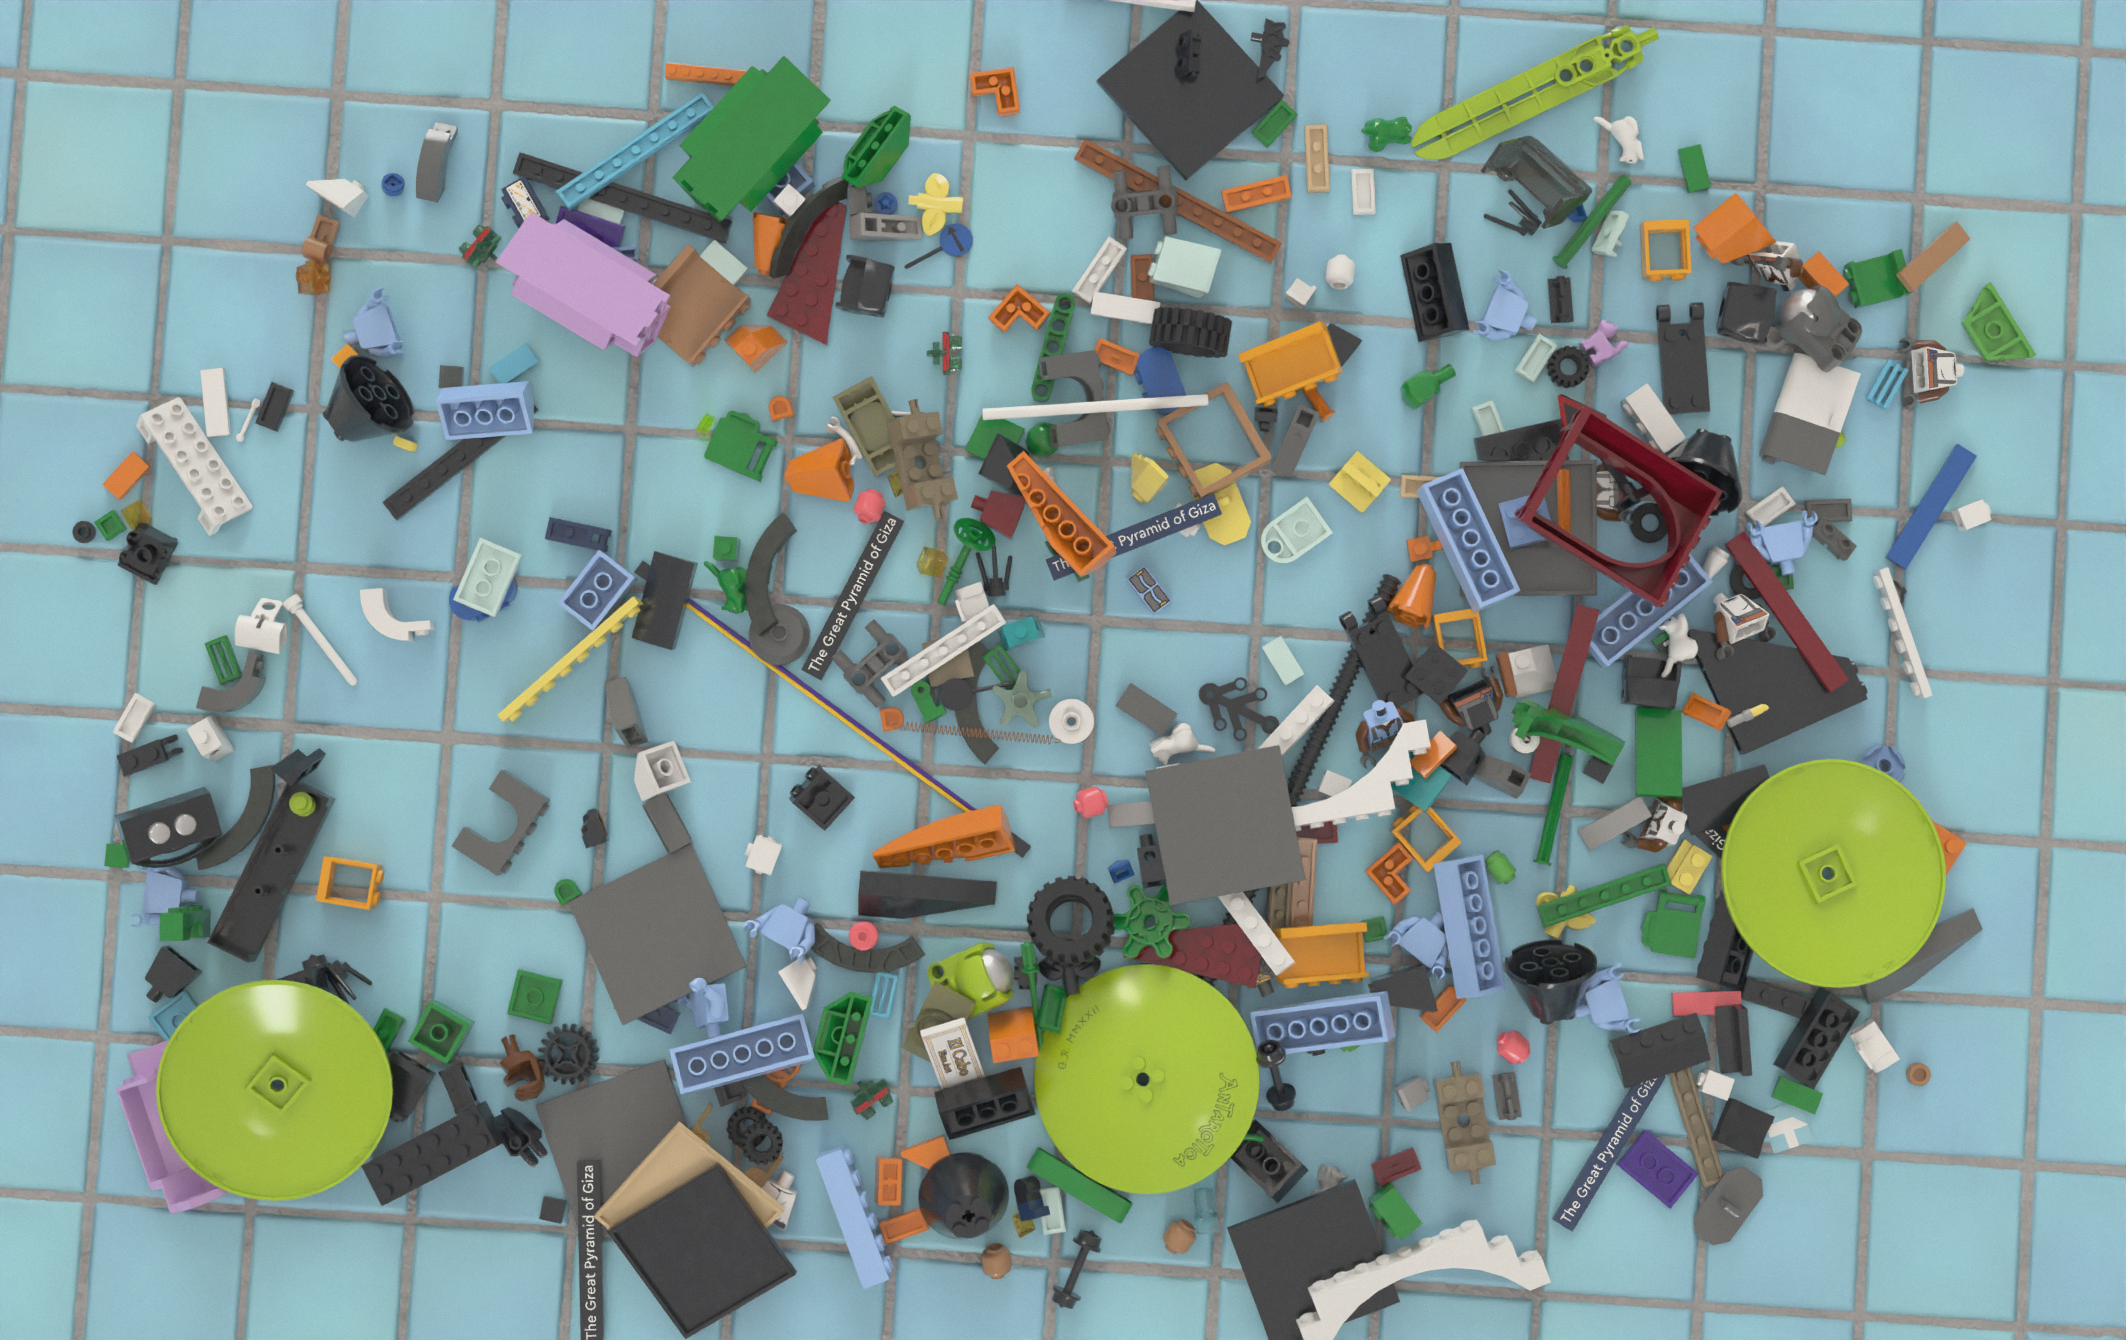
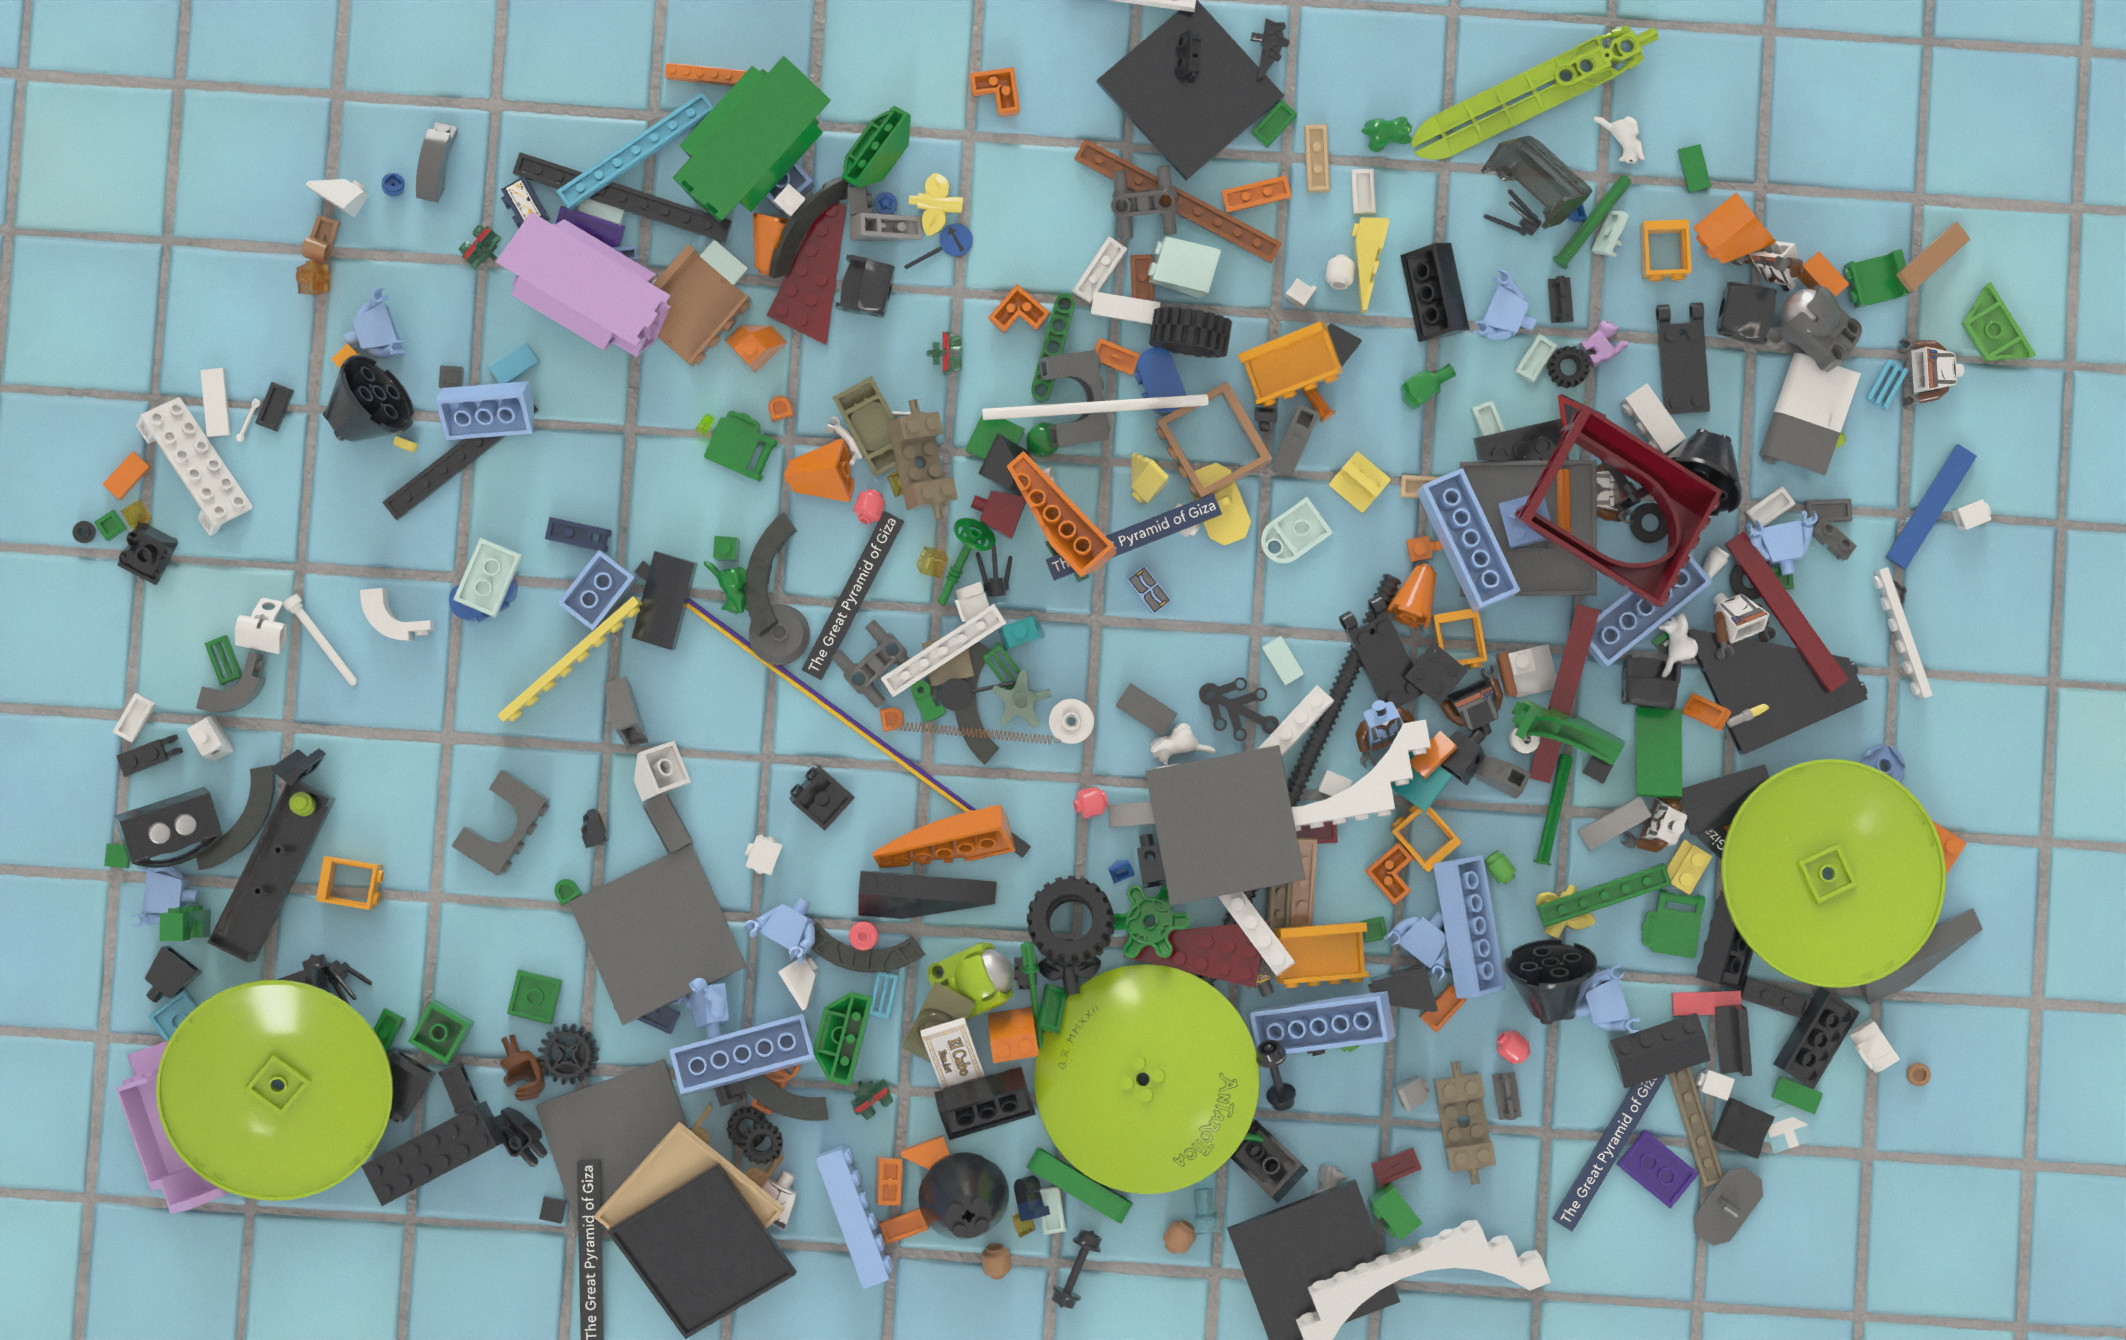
none -> light yellow wedge [1351,217,1390,314]

